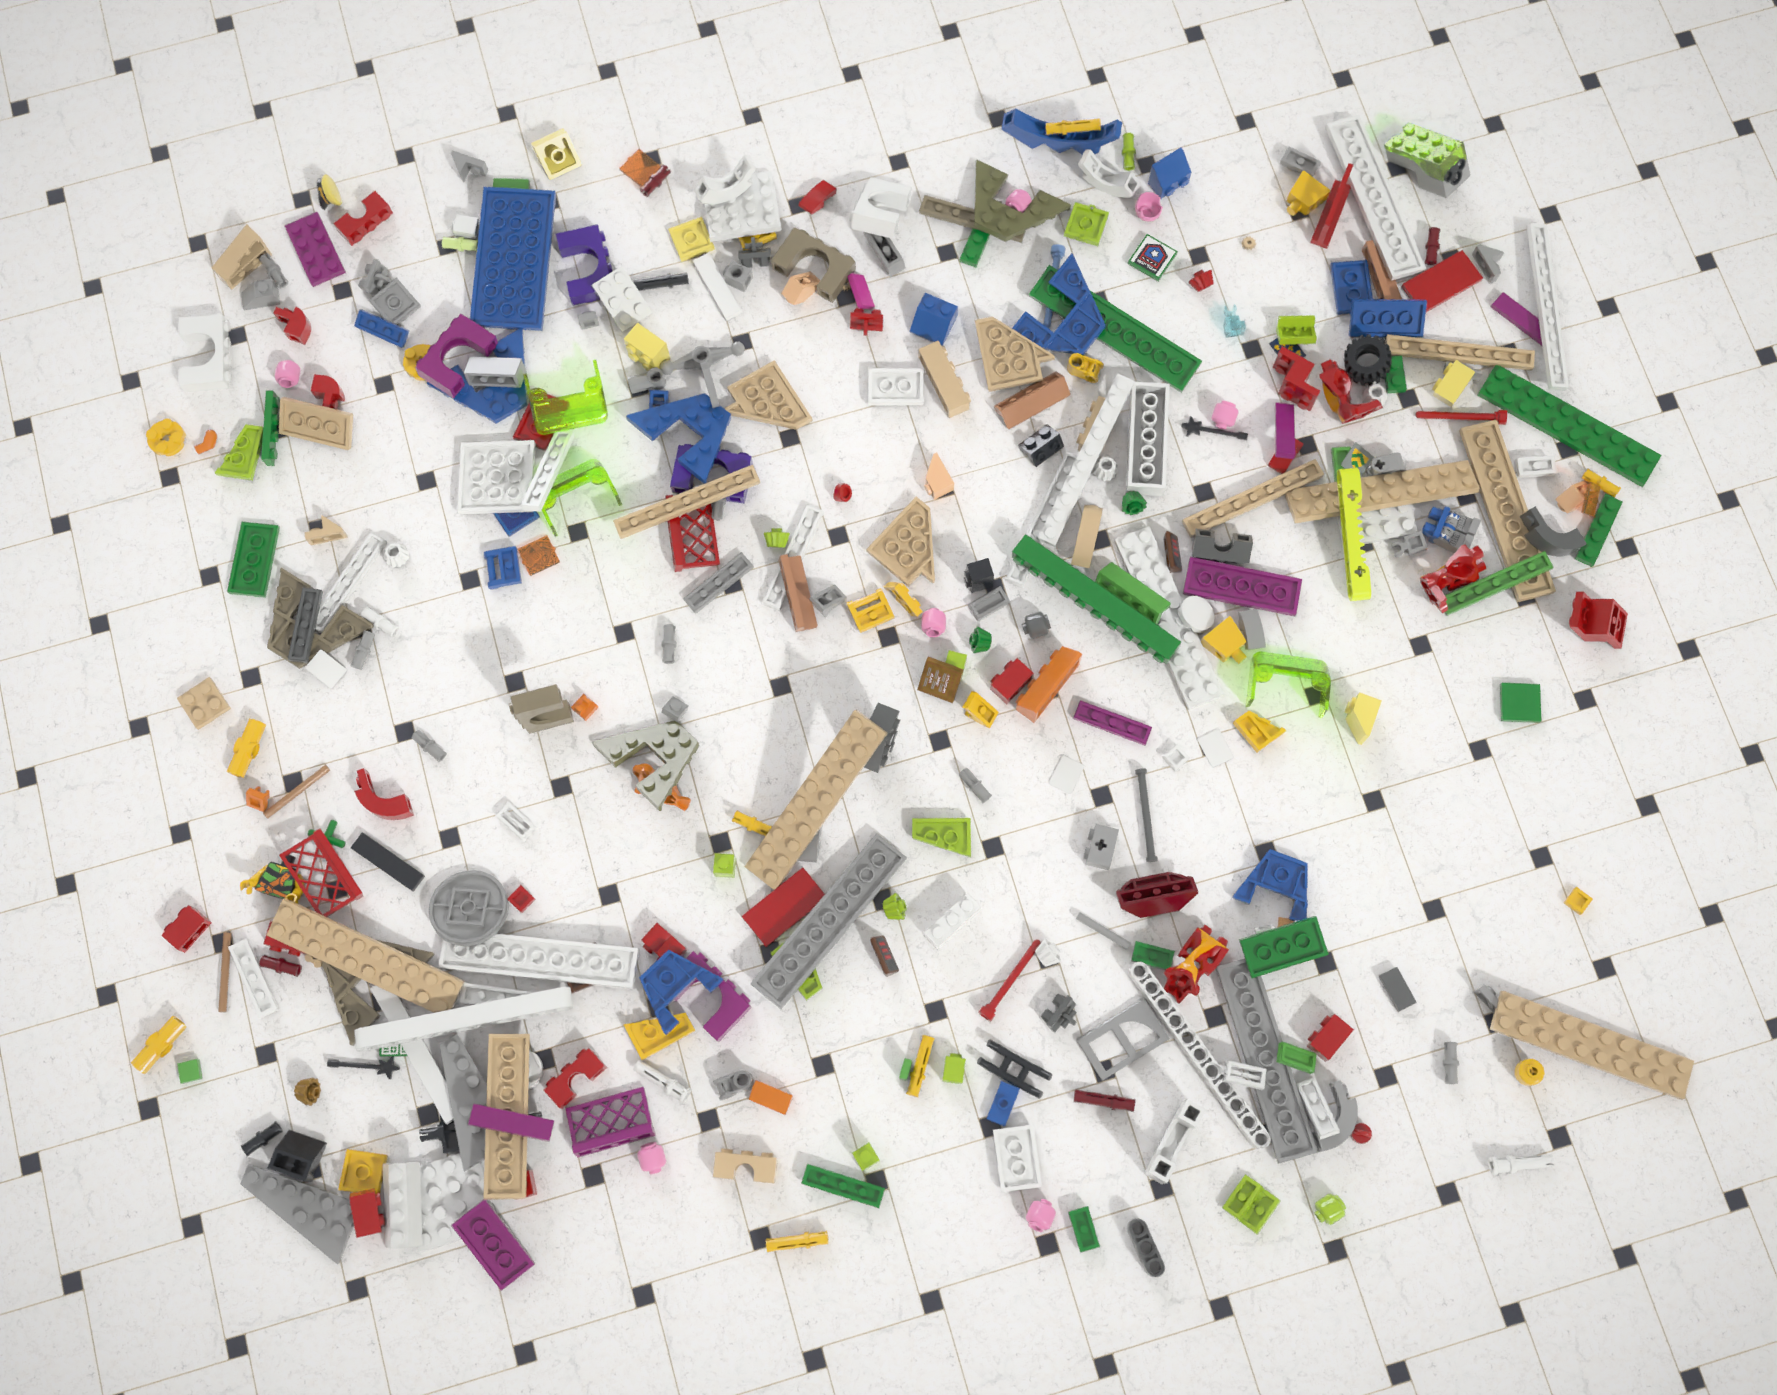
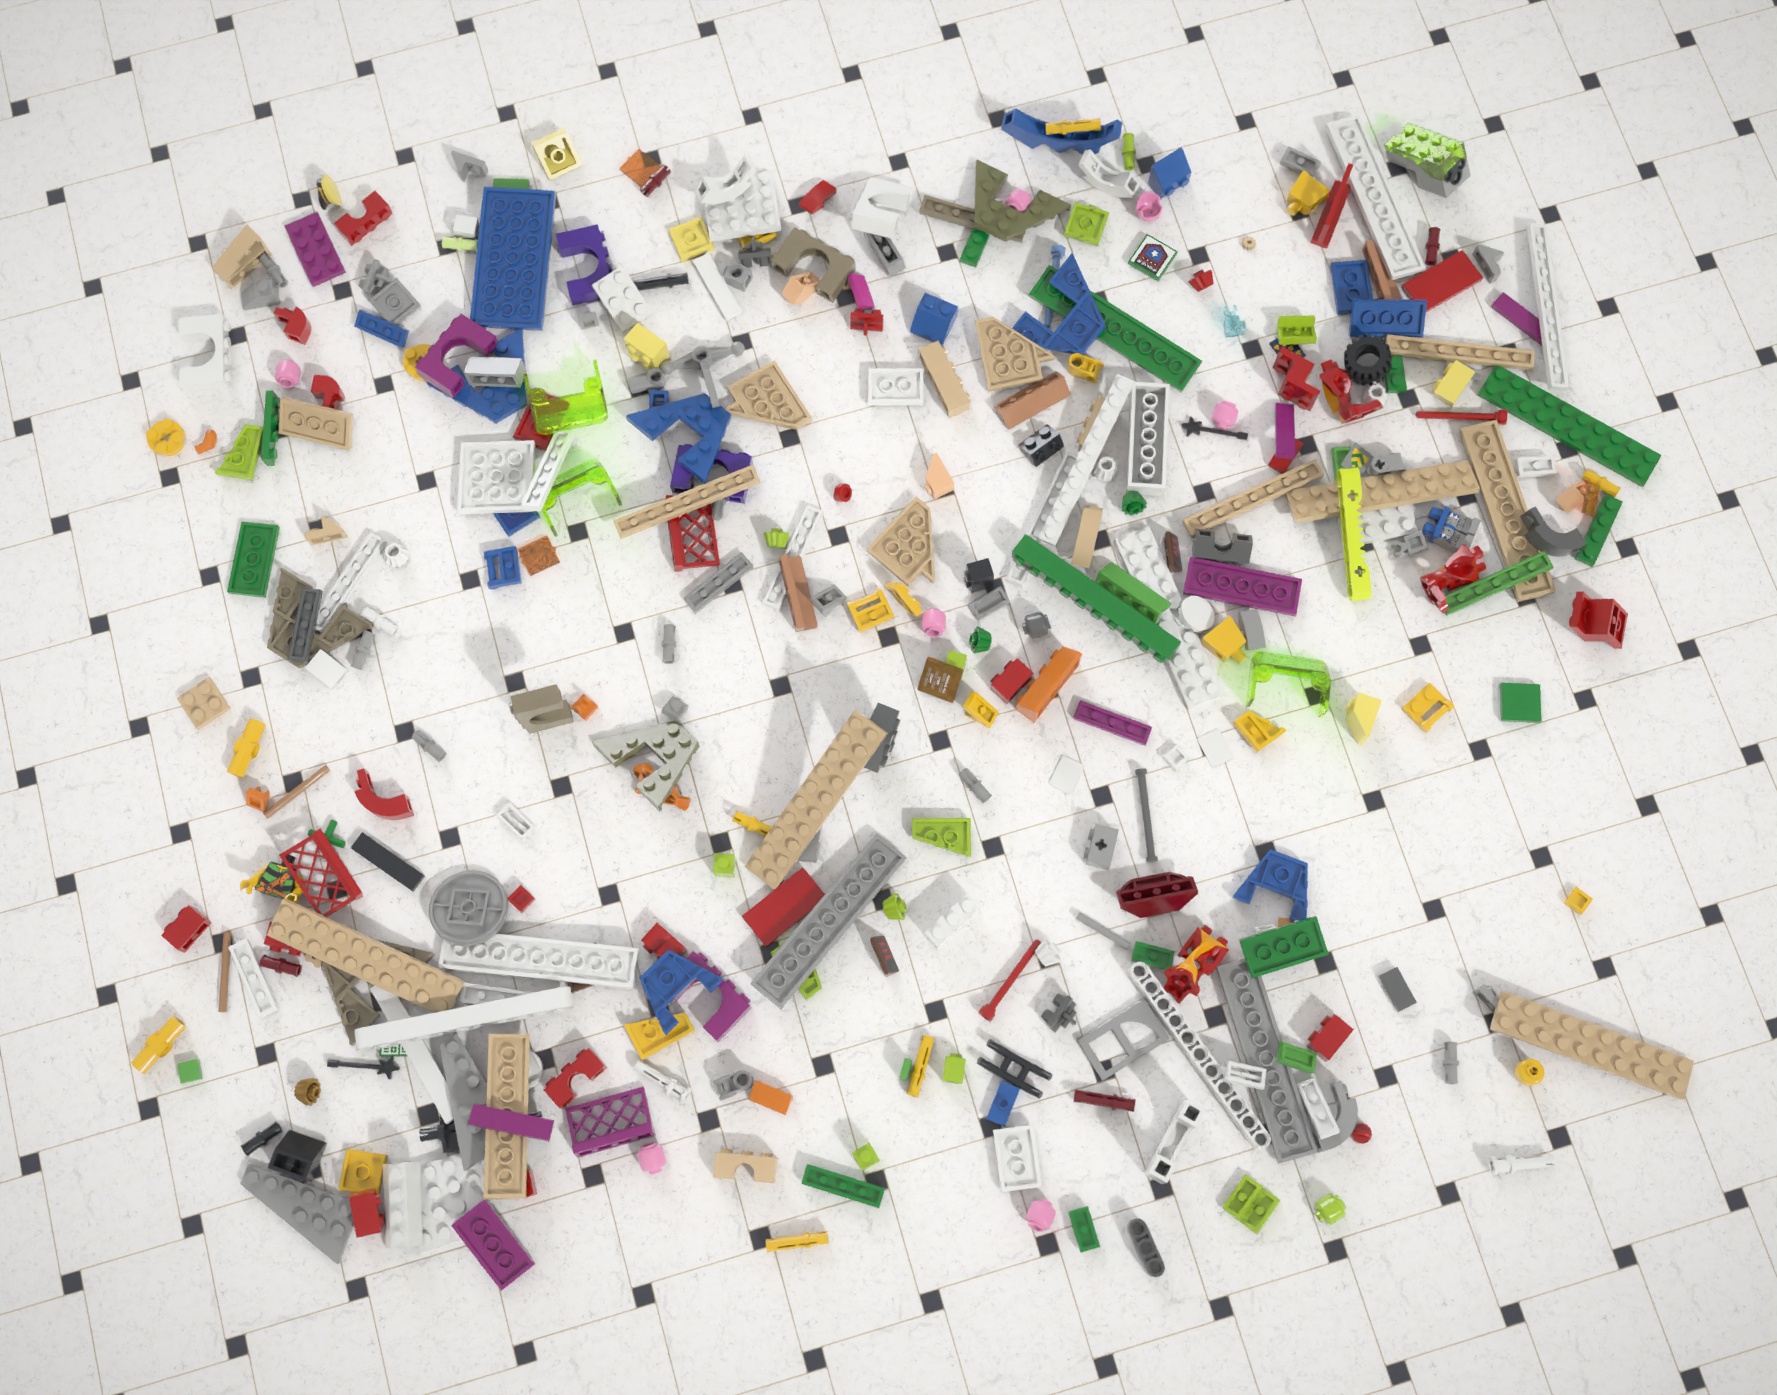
none -> yellow plate [1401,682,1454,733]

